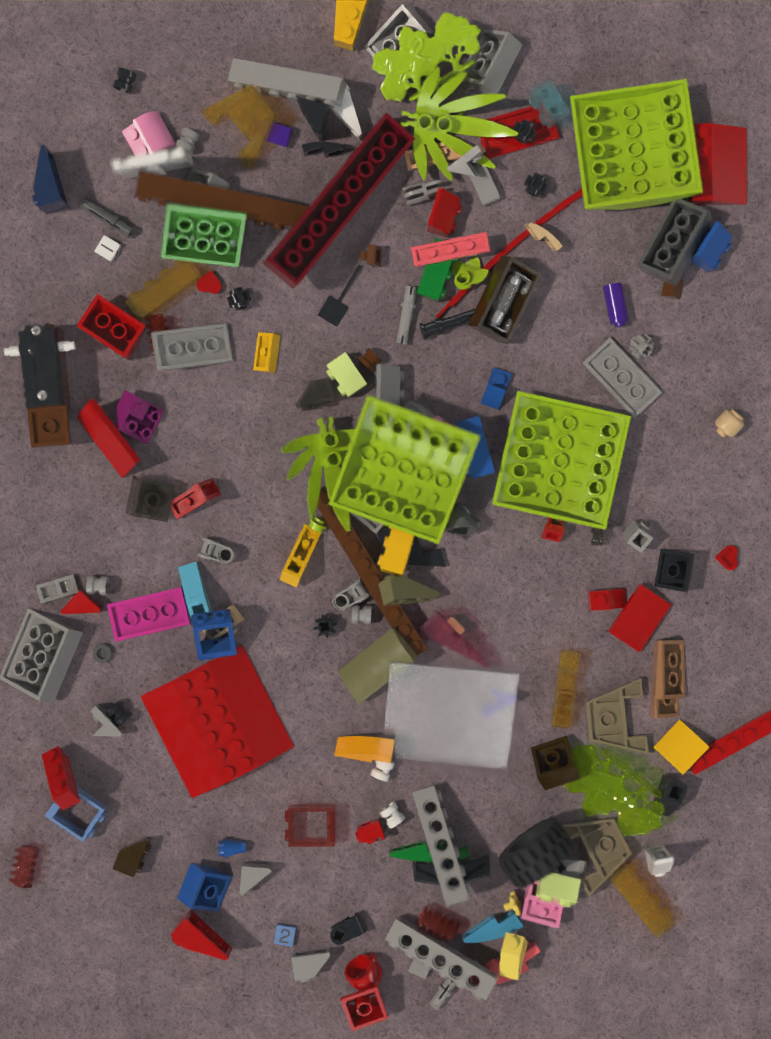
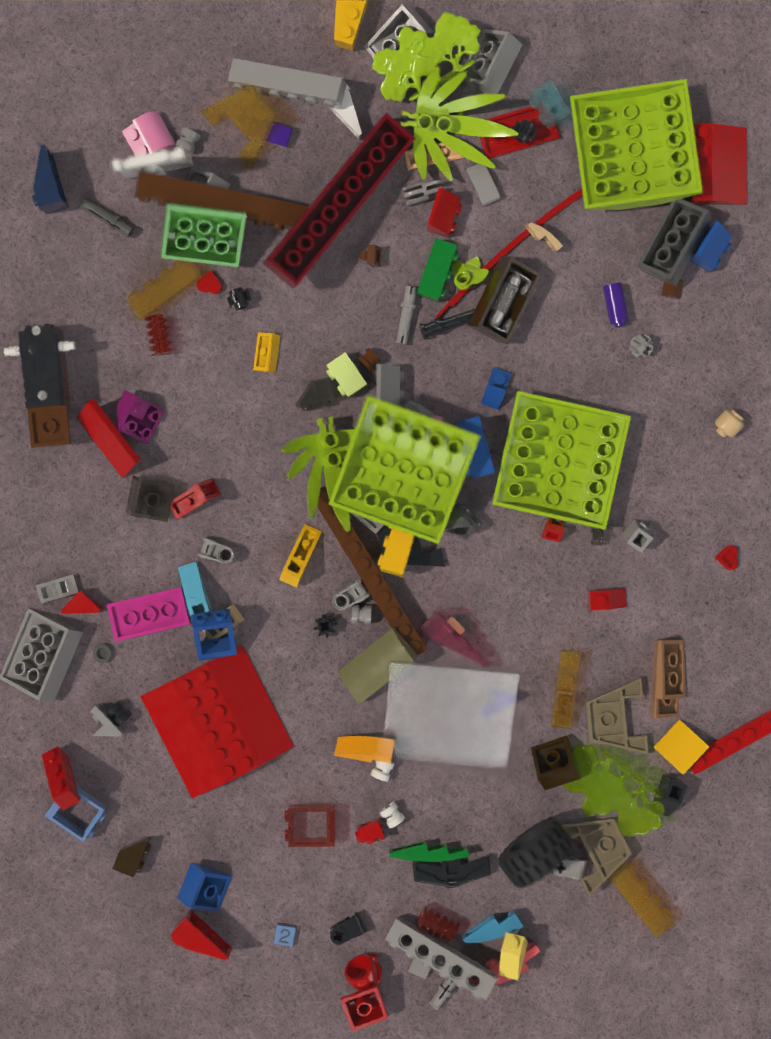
clear red piece [9,845,40,888] -> none
red slope [76,294,146,360] -> none
light grey wheel [86,575,109,595] -> none
white tile [94,235,121,262] -> none
black wheel [112,68,137,94] -> none
light grey tile [151,323,233,371] -> none
blue cone [218,839,246,858] -> none
light grey slope [240,862,273,896] -> none
light grey slope [291,948,331,982] -> none
black slope [297,98,329,141] -> none
black slope [302,141,343,158] -> none
lime plate [309,516,328,533] -> none
black piece [318,265,361,327] -> none
olive slope [378,574,441,606] -> none
coral tile [411,232,491,267] -> none
light grey brick [412,786,472,908] -> none
light grey slope [447,145,486,176] -> none
light yellow plant [503,891,522,916] -> none
bright pink brick [520,881,564,929] -> none
black gear [524,173,548,197] -> none
yellowish green brick [535,872,581,907] -> none
light grey tile [582,337,663,419] -> none
red tile [608,584,671,653] -> none
white slope [645,845,674,877] -> none
black slope [654,549,695,593] -> none

